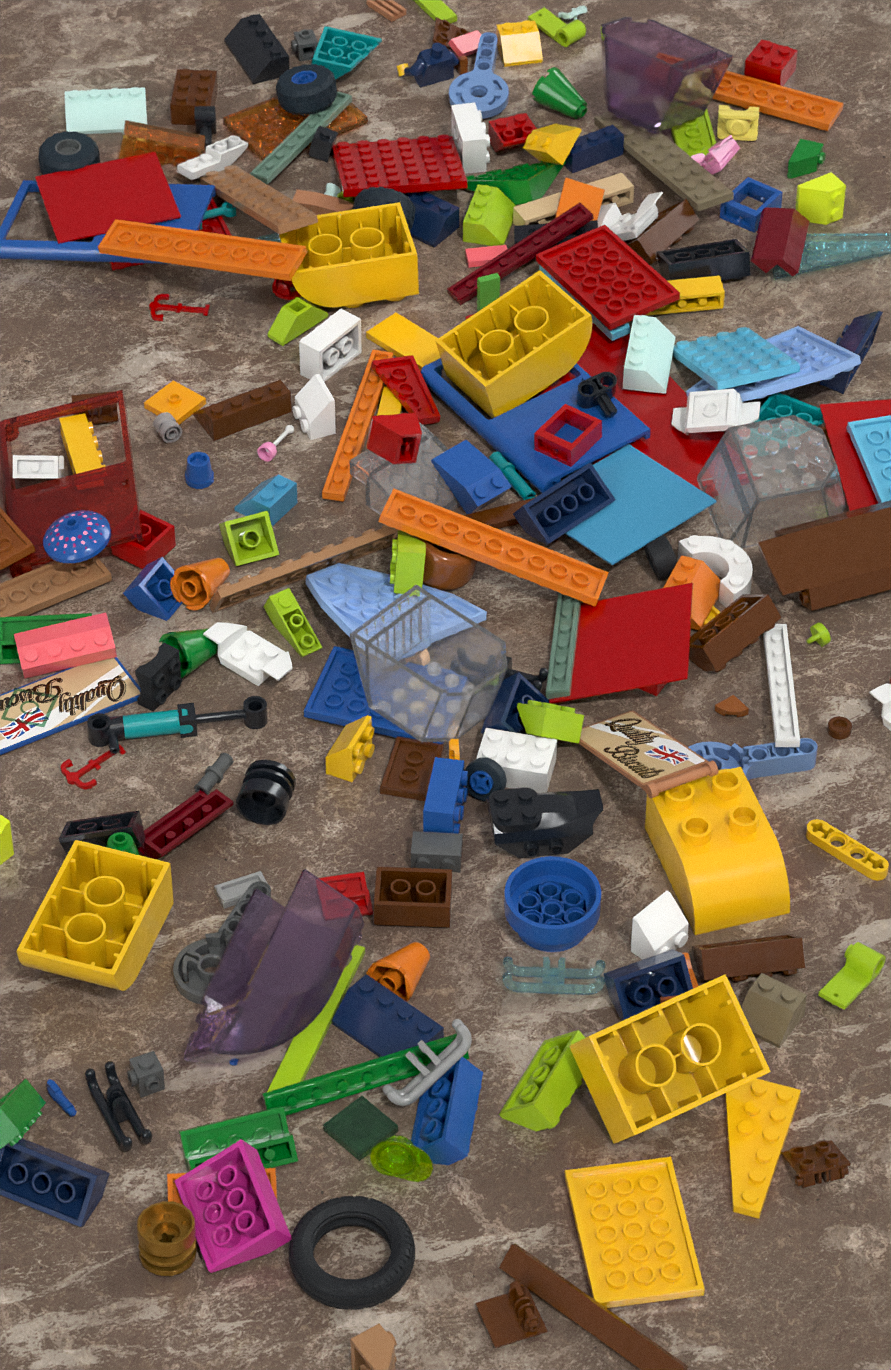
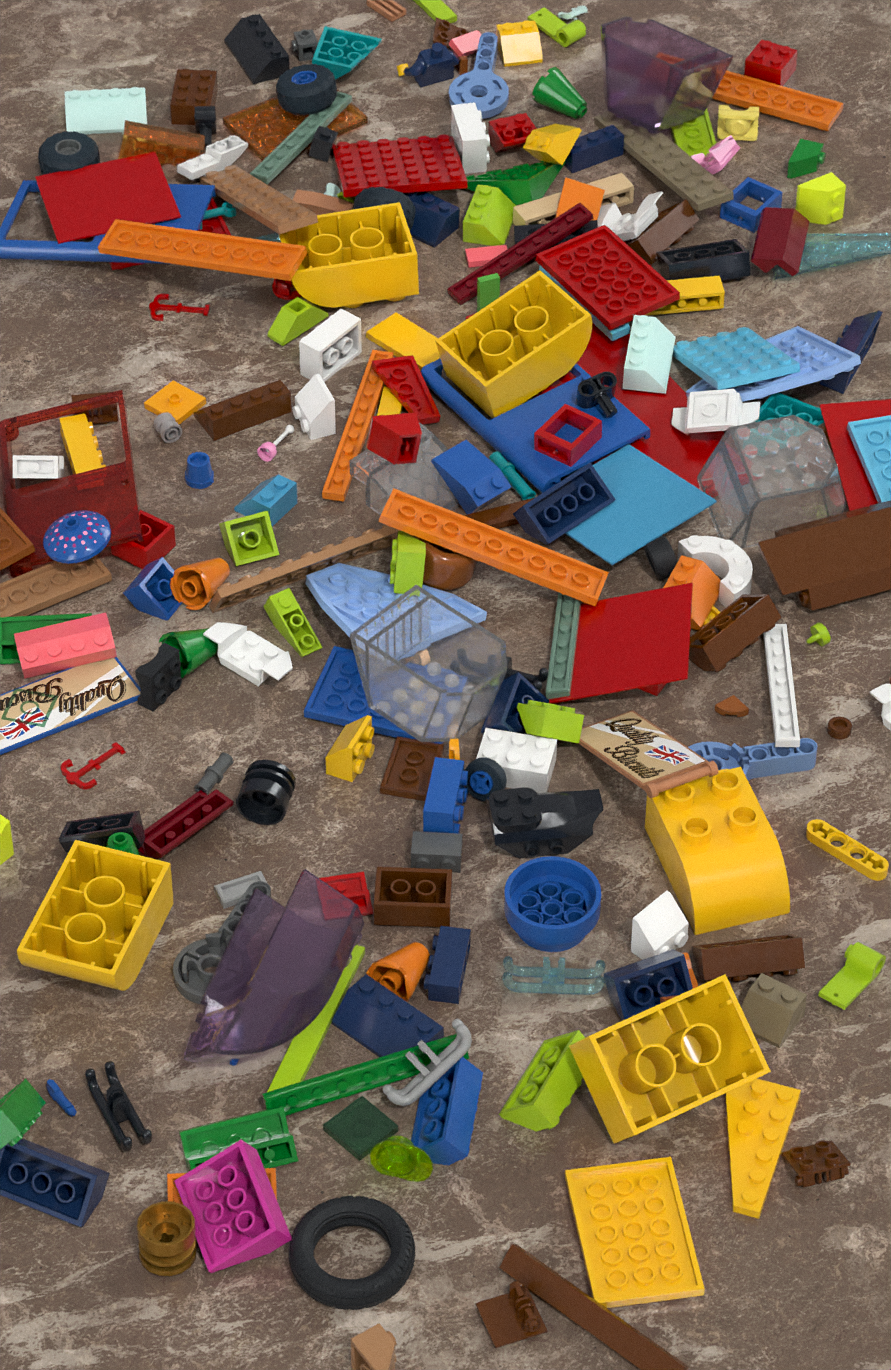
black piece [87,696,268,754] -> none
dark grey brick [127,1051,165,1098] -> none
none -> dark blue brick [424,926,471,1004]

